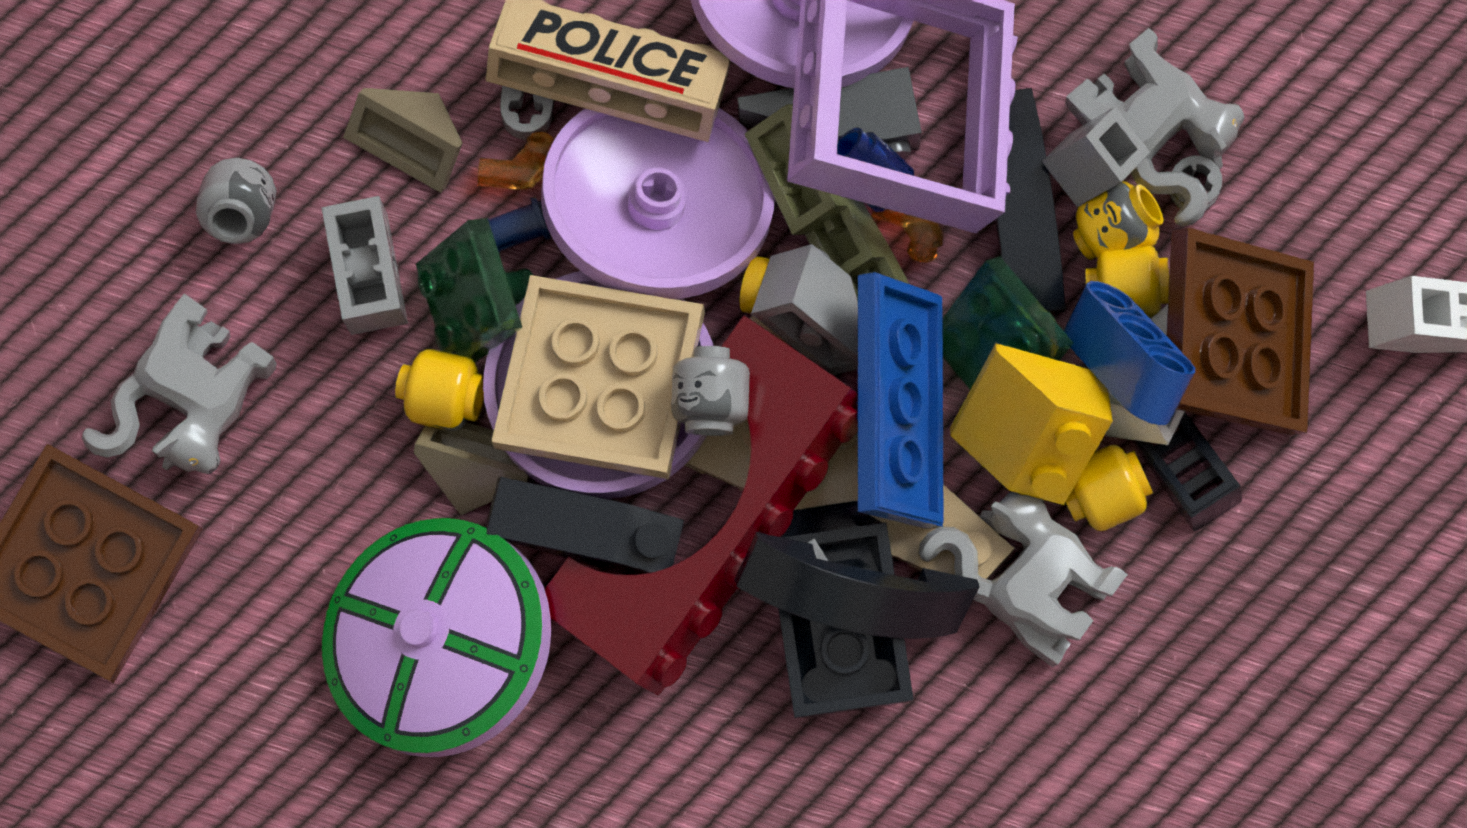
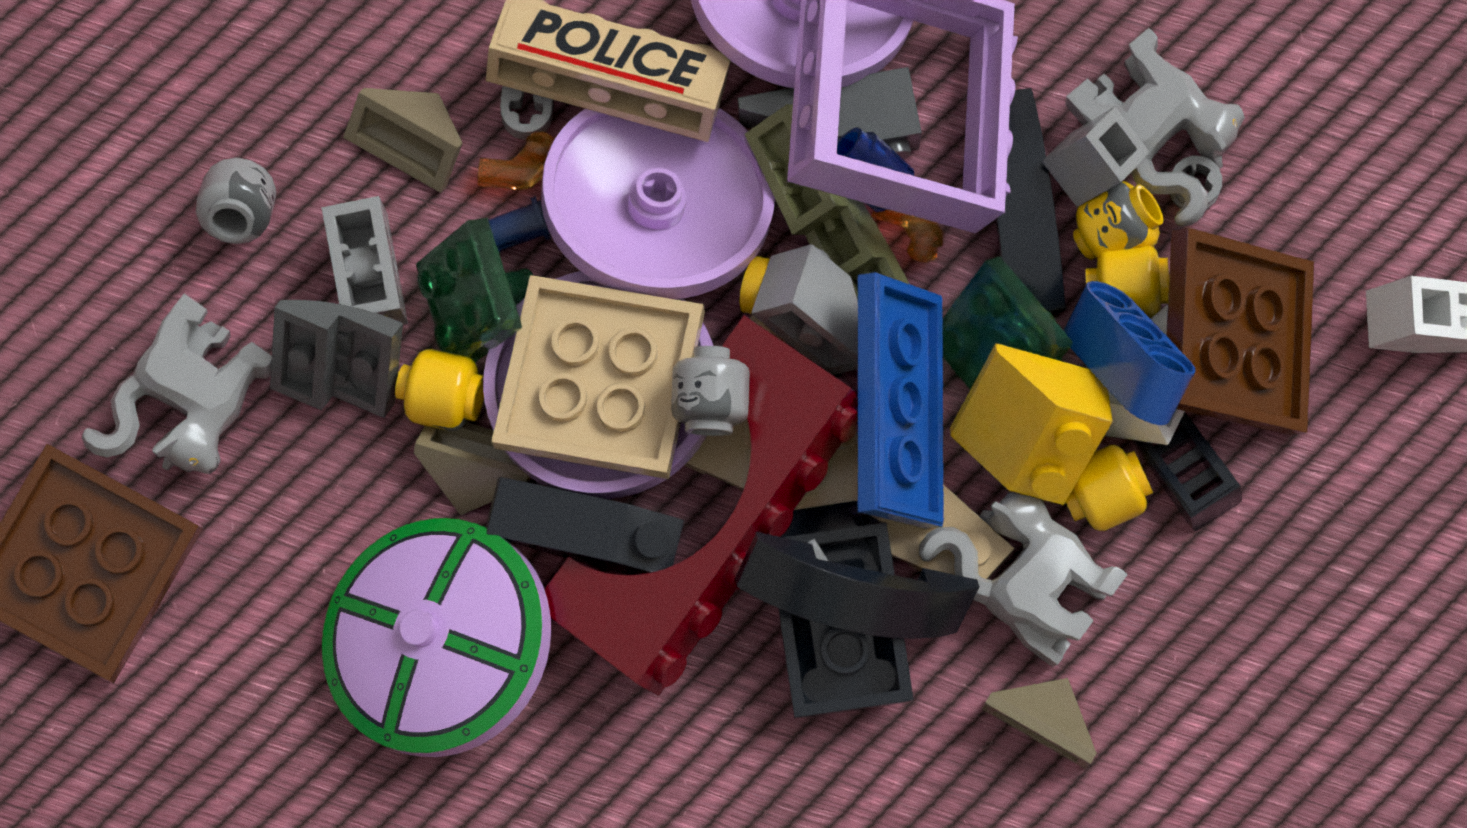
none -> dark grey slope [270,300,403,418]
none -> dark tan slope [982,678,1097,769]

